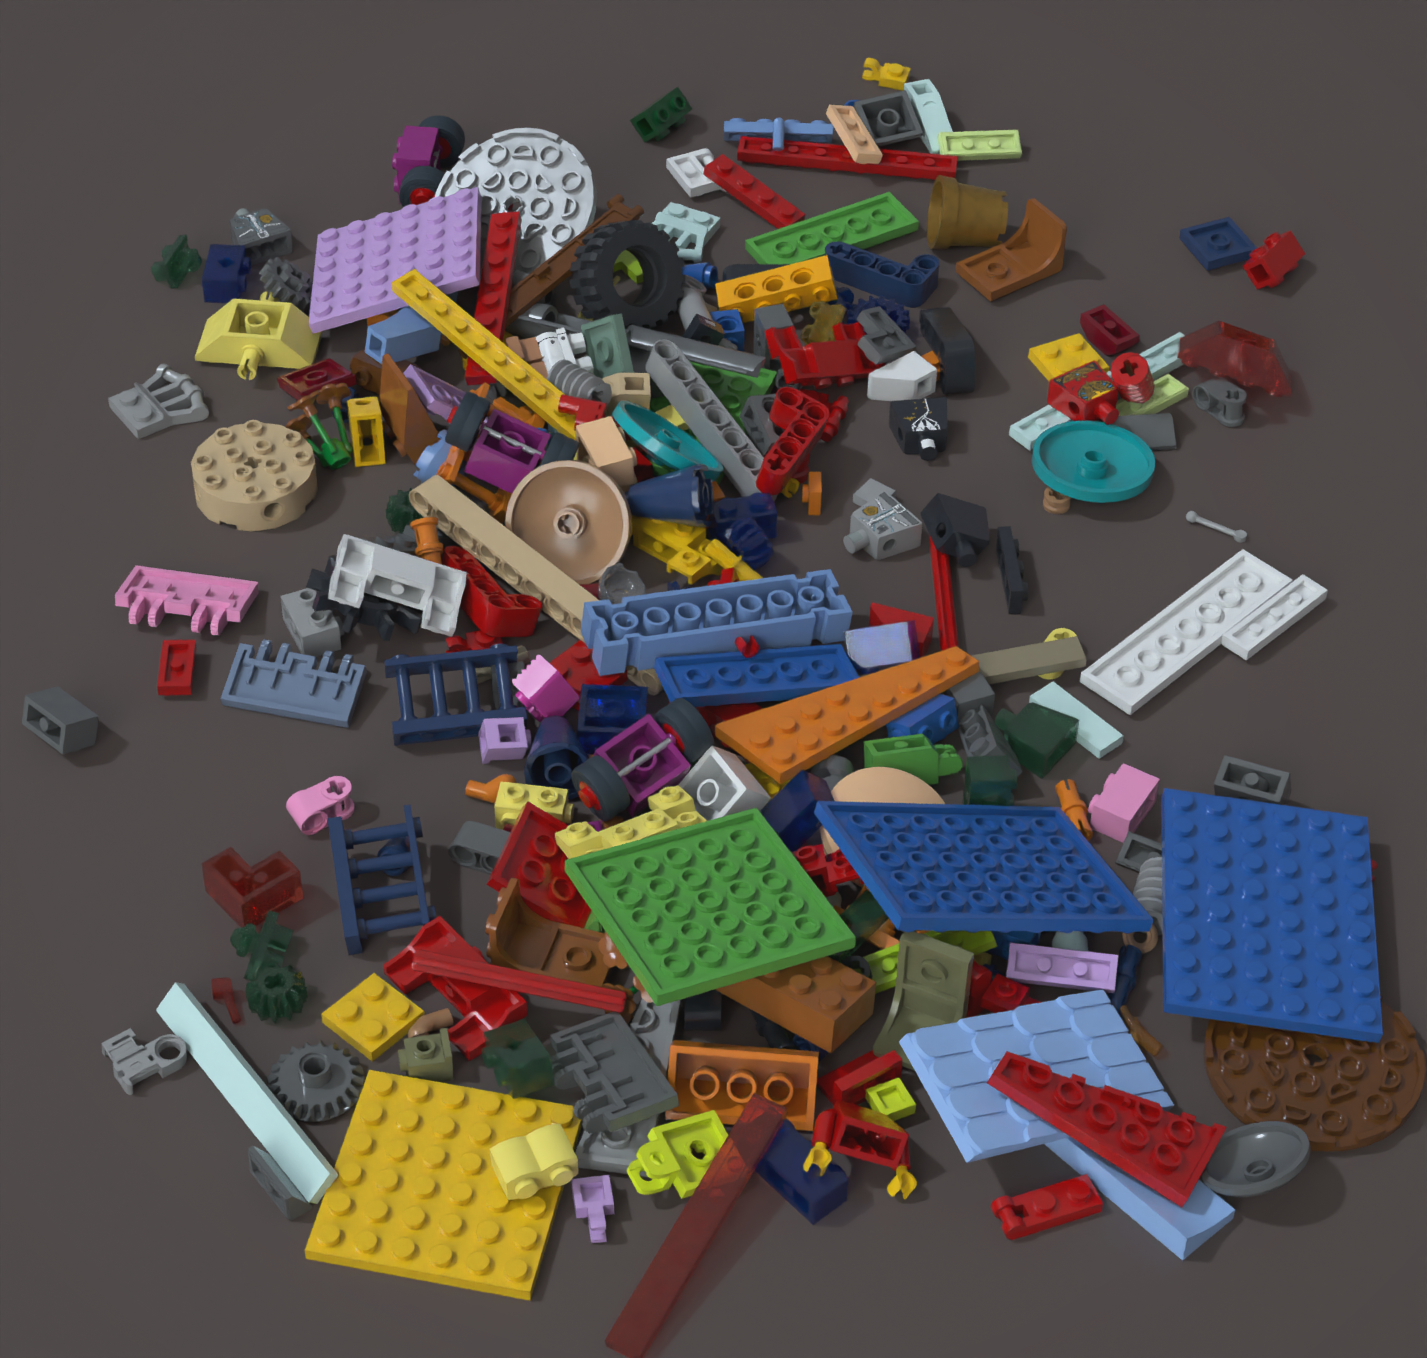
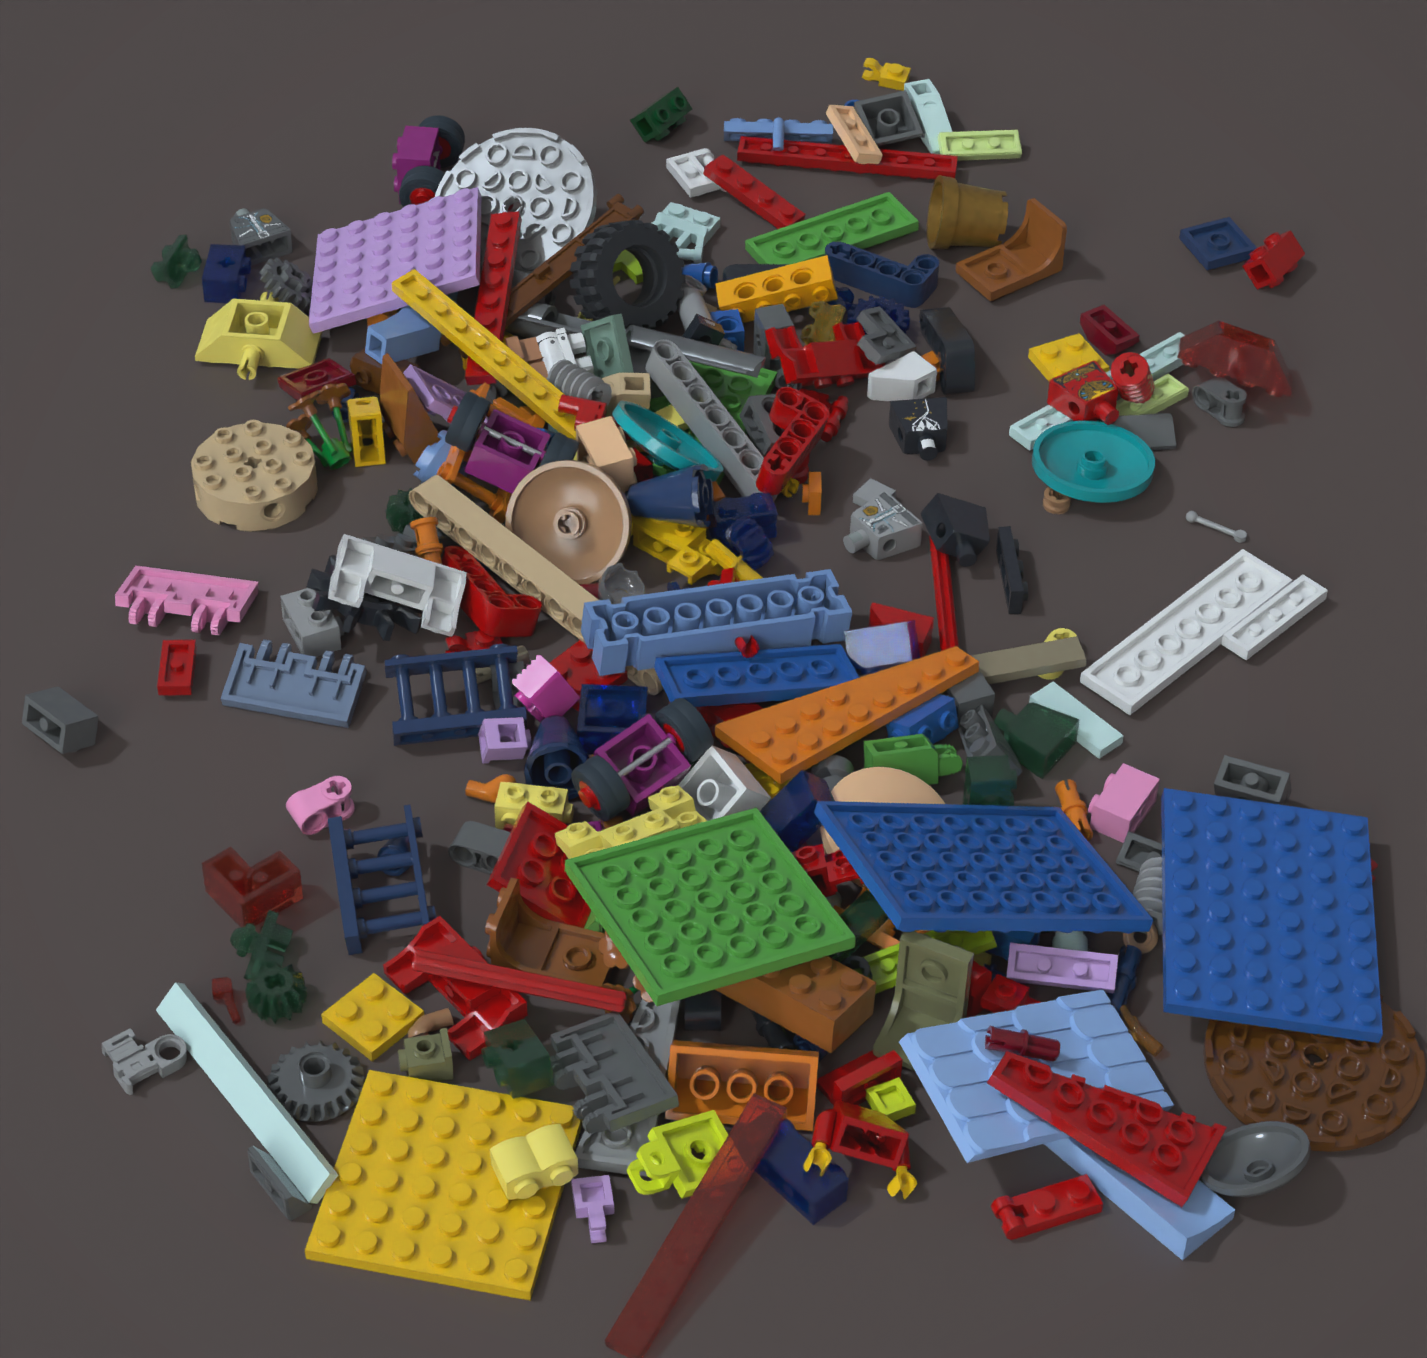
light grey plate [108,363,209,439] -> none
none -> dark red axle [985,1025,1060,1062]

